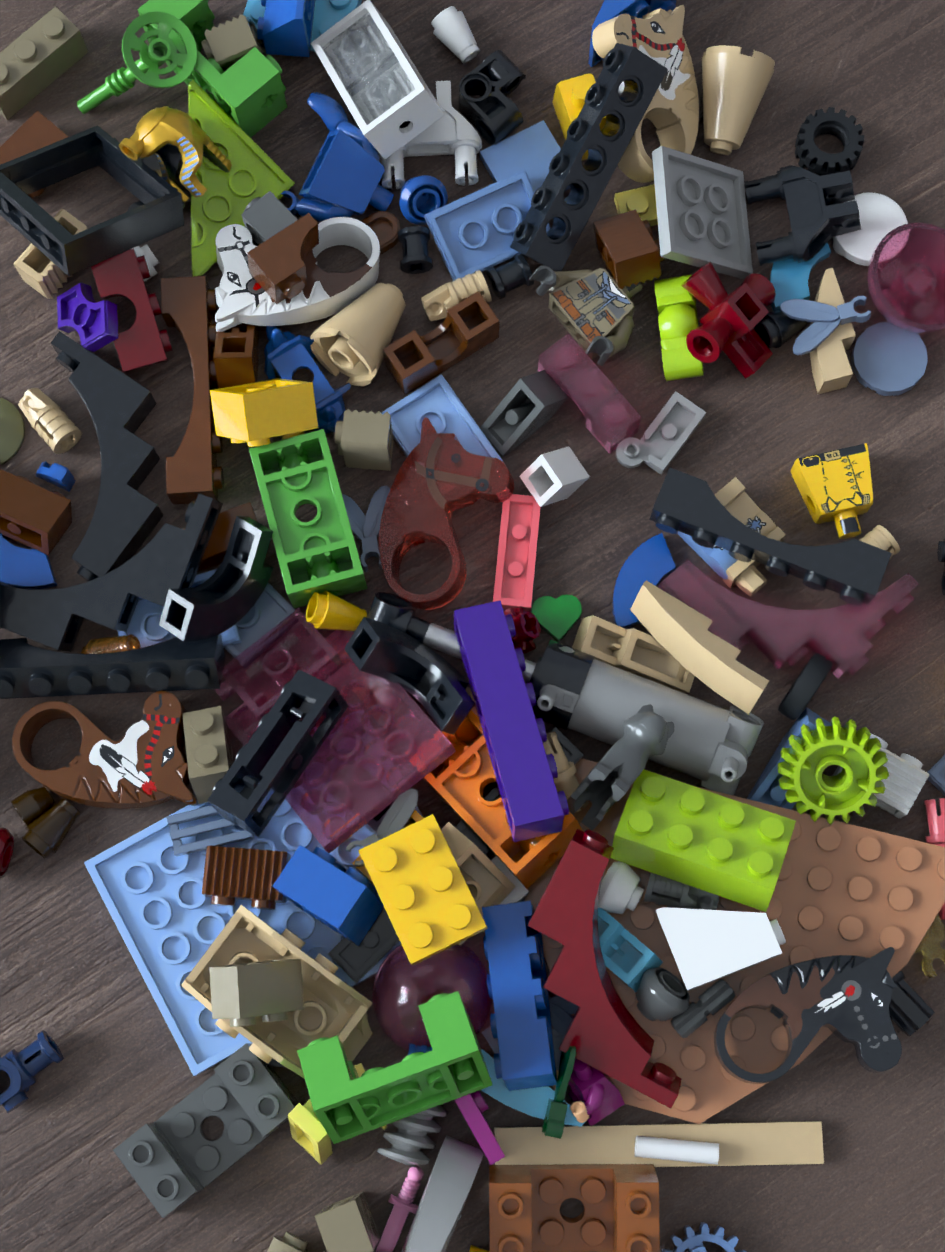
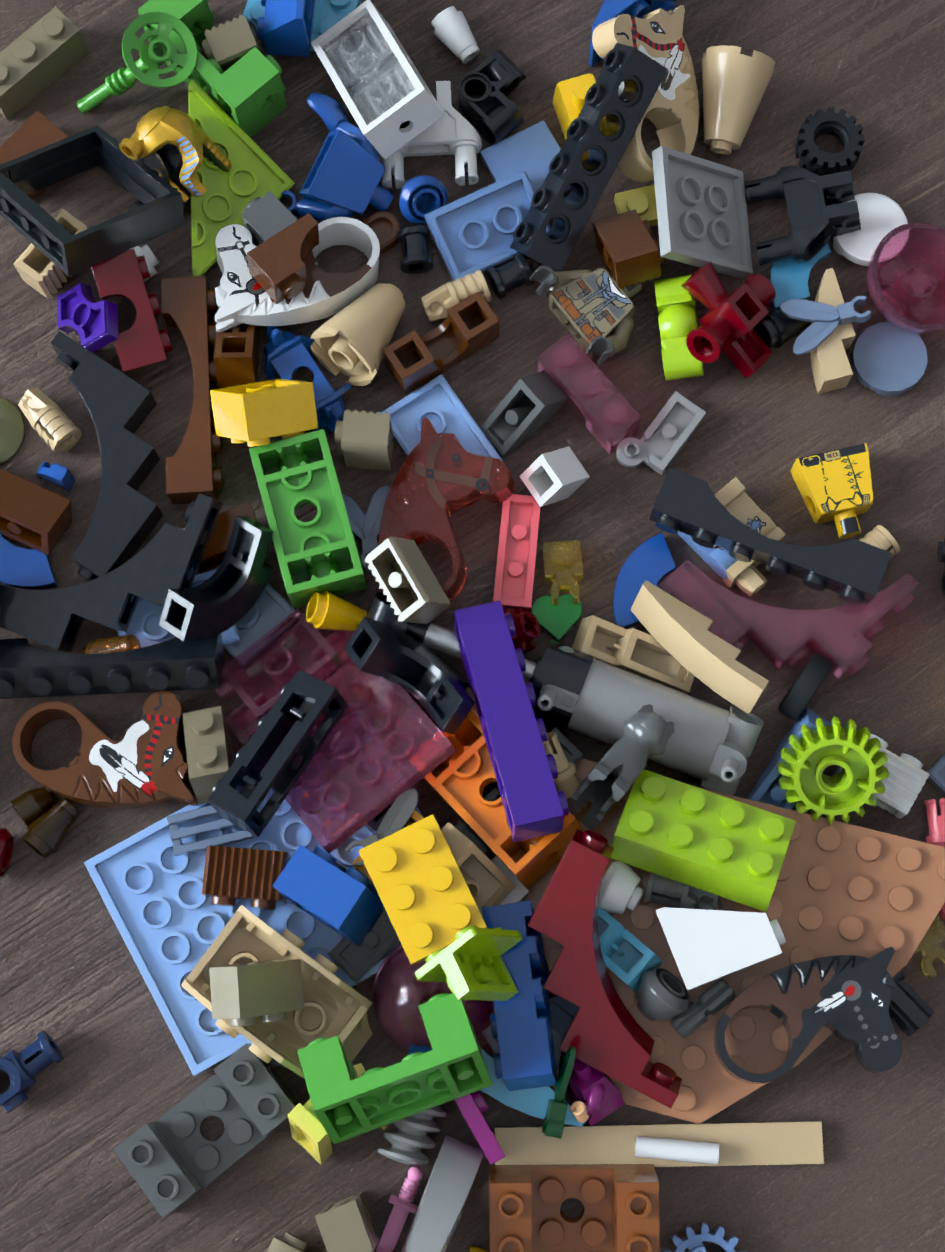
none -> dark tan brick [364,536,451,624]
none -> lime bracket [415,925,523,1001]
none -> clear yellow plate [542,540,583,605]

